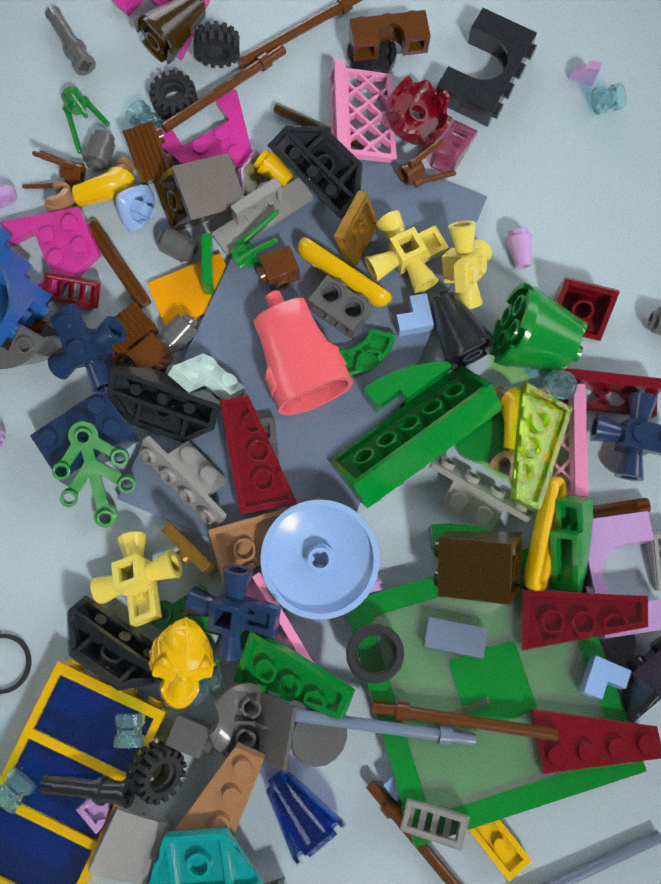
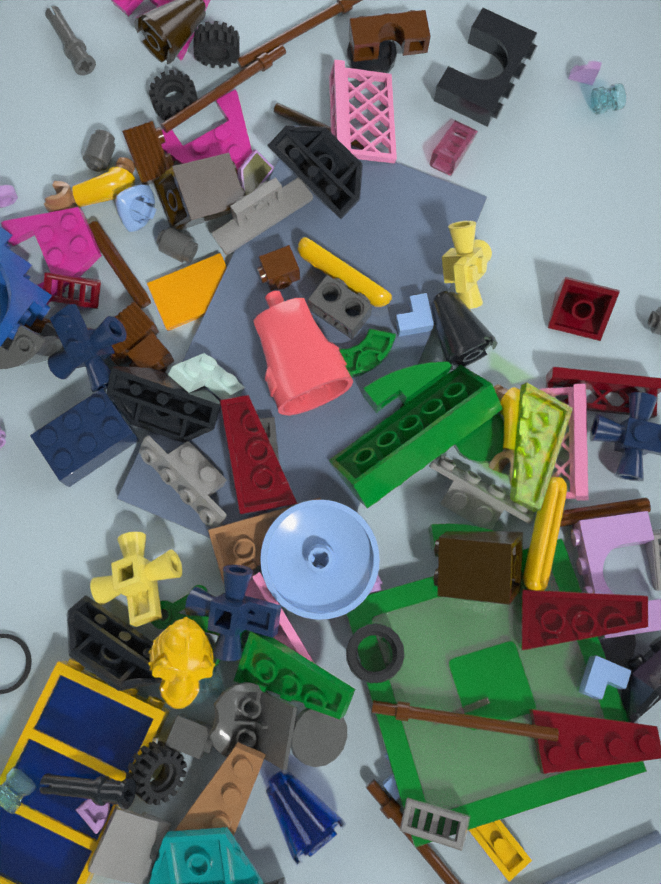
reddish brown plant [22,149,86,189] -> none
green plant [52,421,136,528] -> none
green plant [61,86,110,154] -> none
clear light blue wheel [113,713,146,748] -> none
clear light blue wheel [125,100,162,128] -> none
dark grey brick [159,312,198,354] -> none
pearl gold plate [161,524,218,577] -> none
green tile [201,233,214,295] -> none
green plant [230,209,279,269] -> none
yellow cone [253,149,294,187] -> none
sand blue bar [295,709,476,746] -> none
pearl gold plate [334,190,378,268] -> none
light yellow brick [365,210,449,294] -> none
dark red plate [386,76,452,146] -> none
reddish brown plant [397,139,456,188] -> none
sand blue tile [423,617,488,659] -> none
green cone [490,283,587,370] -> none
lavender cone [506,227,532,269] -> none
clear light blue wheel [543,369,577,400] -> none
green slope [550,495,593,592] -> none

